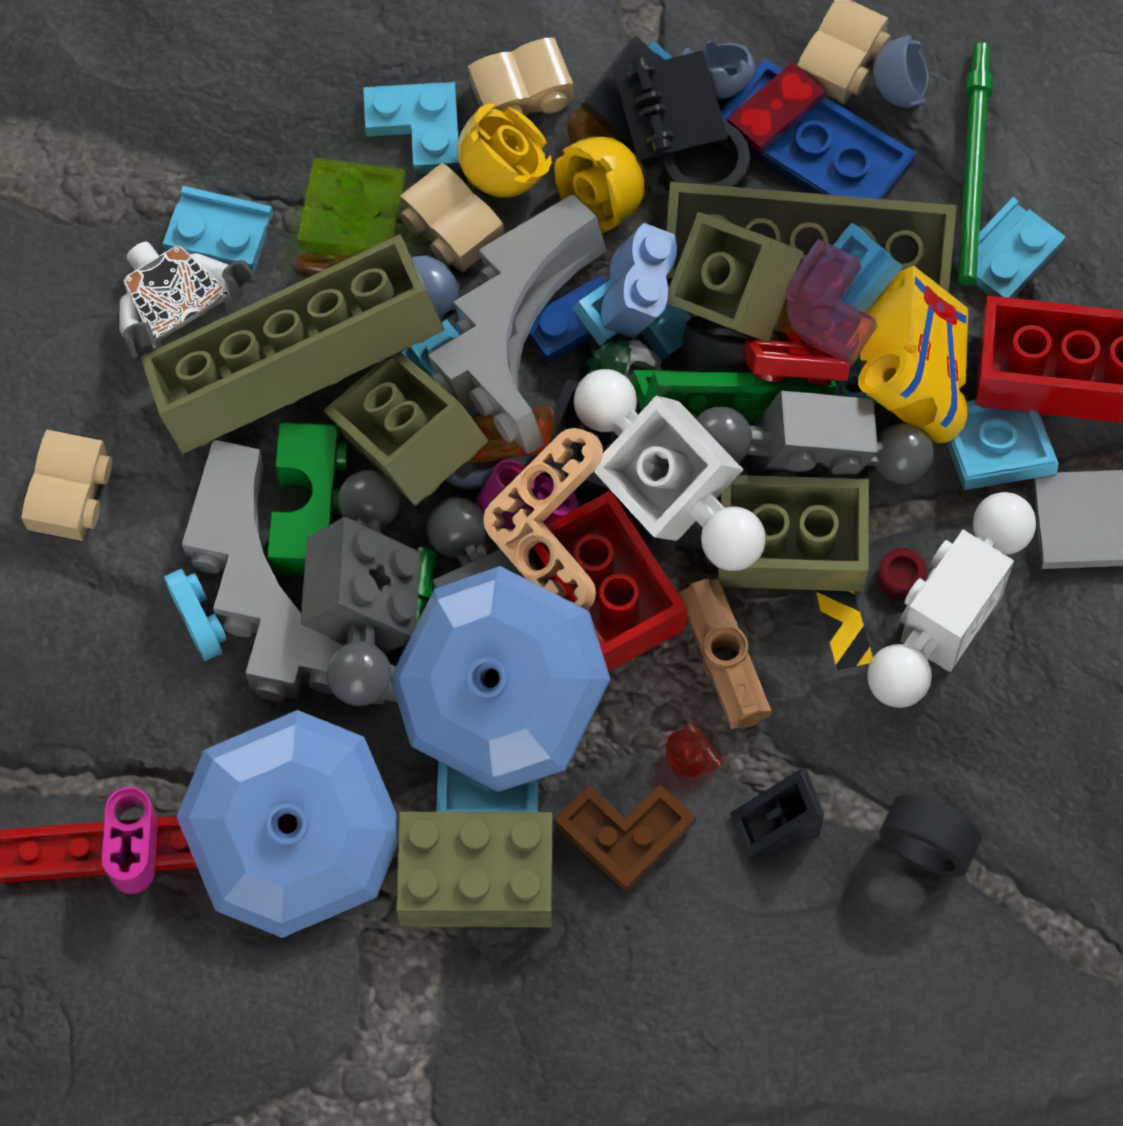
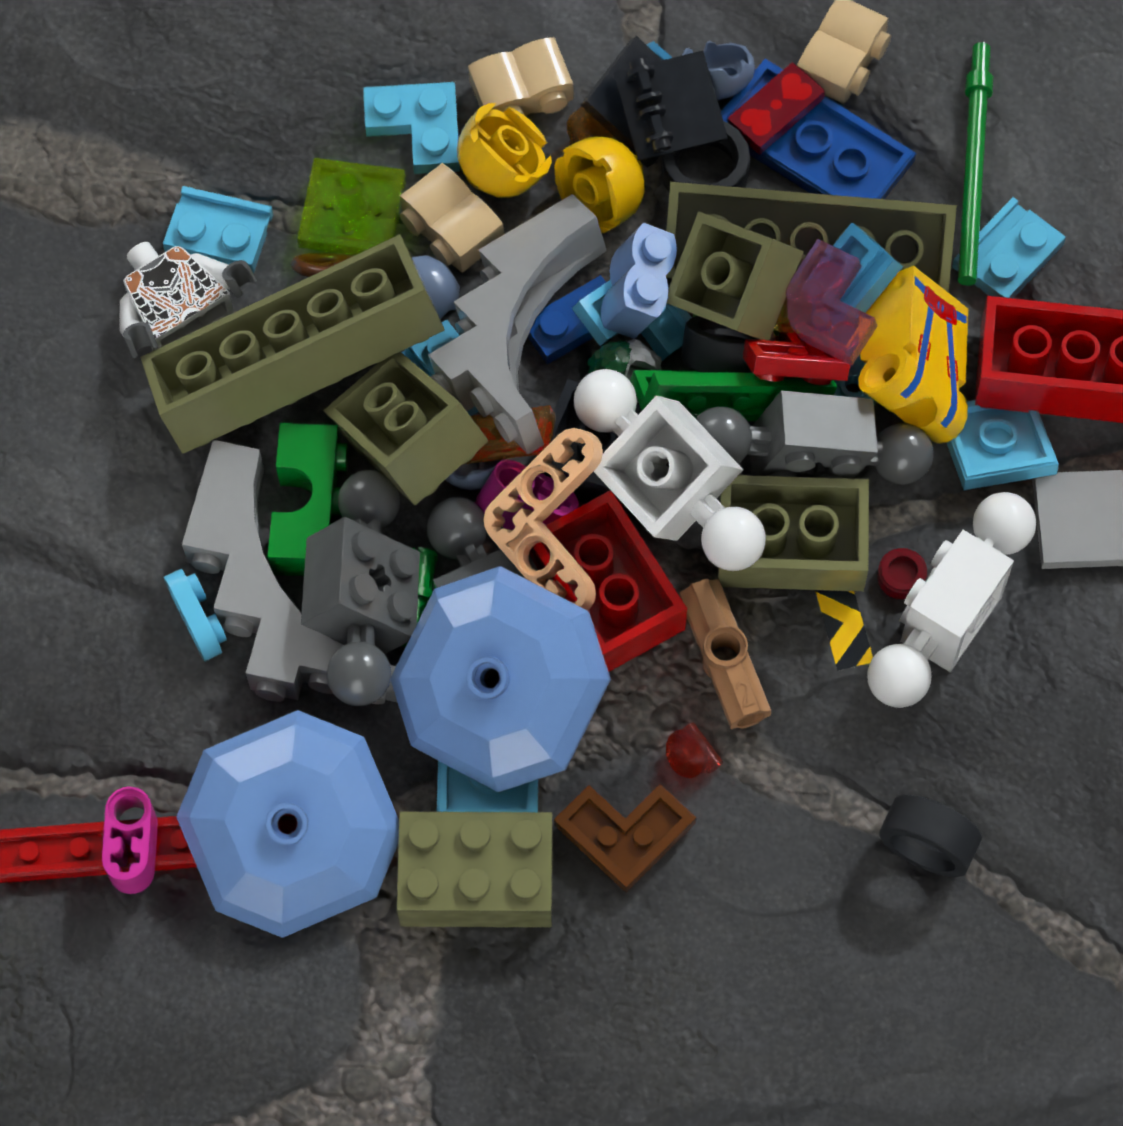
tan brick [21,430,112,541] -> none
black slope [730,769,824,859] -> none
sand blue hair [873,35,929,108] -> none

